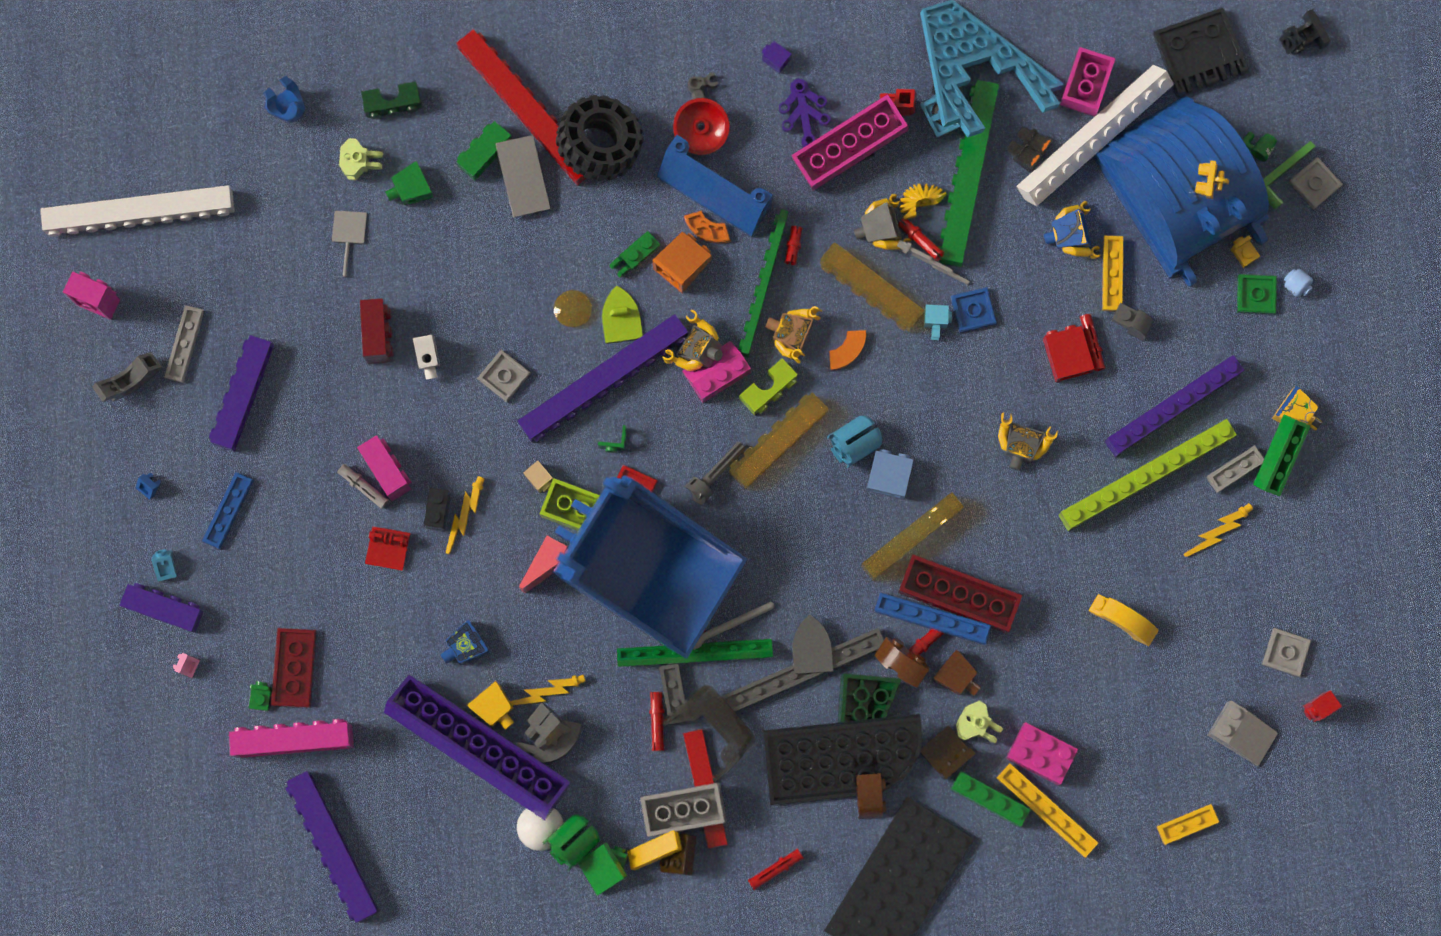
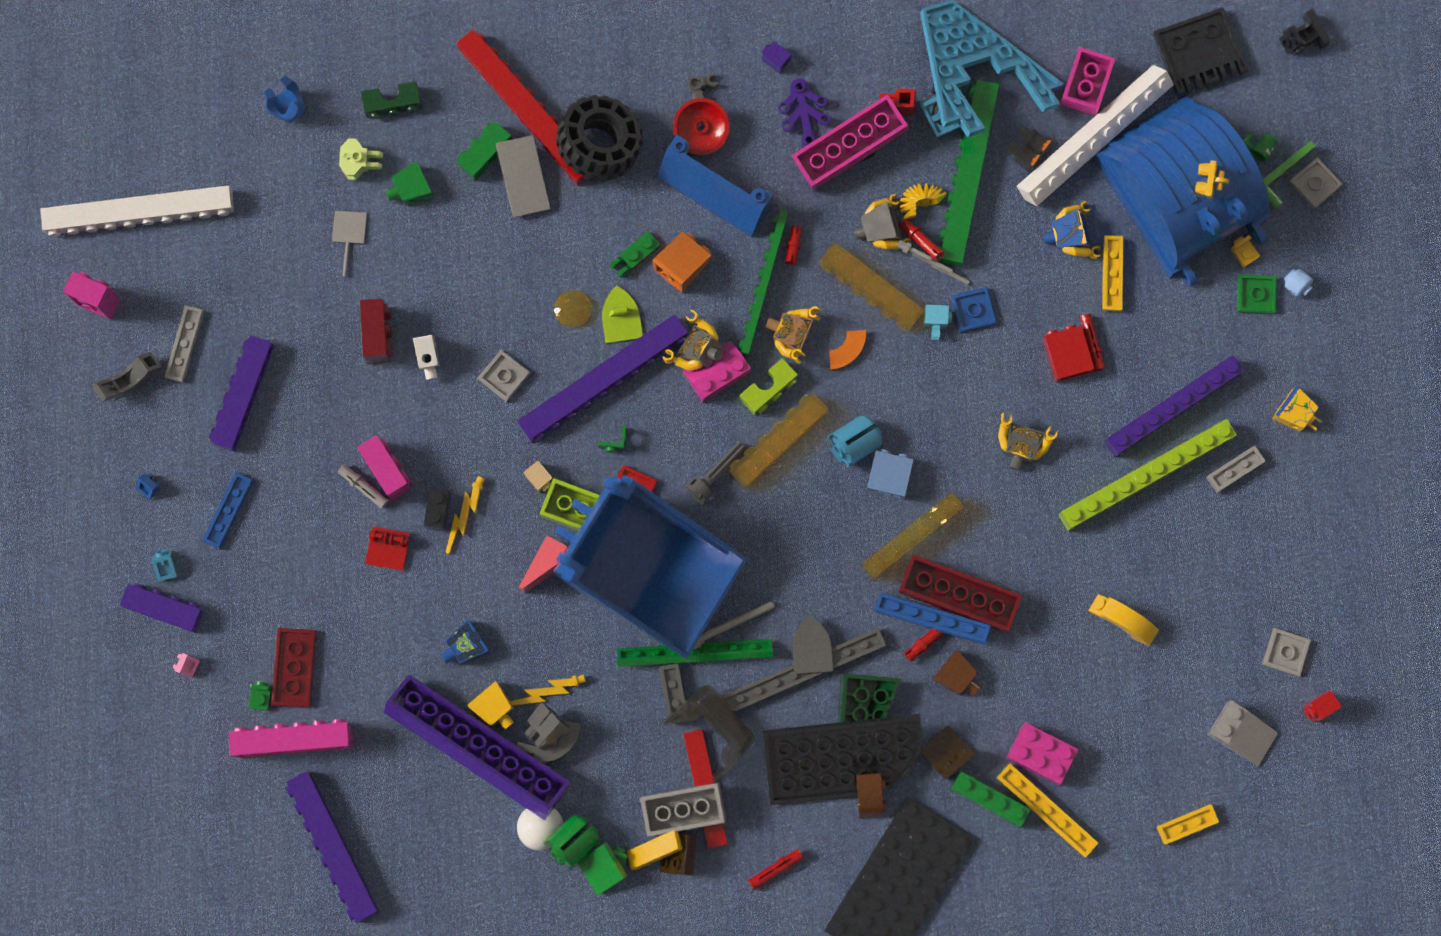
red pin [649,692,665,751] -> none
orange tile [684,211,731,244] -> none
reddish brown brick [875,637,929,688] -> none
yellowish green hinge [956,701,1003,743] -> none
dark grey brick [1111,303,1153,341] -> none
yellow piece [1183,503,1253,557] -> none
green brick [1253,414,1311,496] -> none

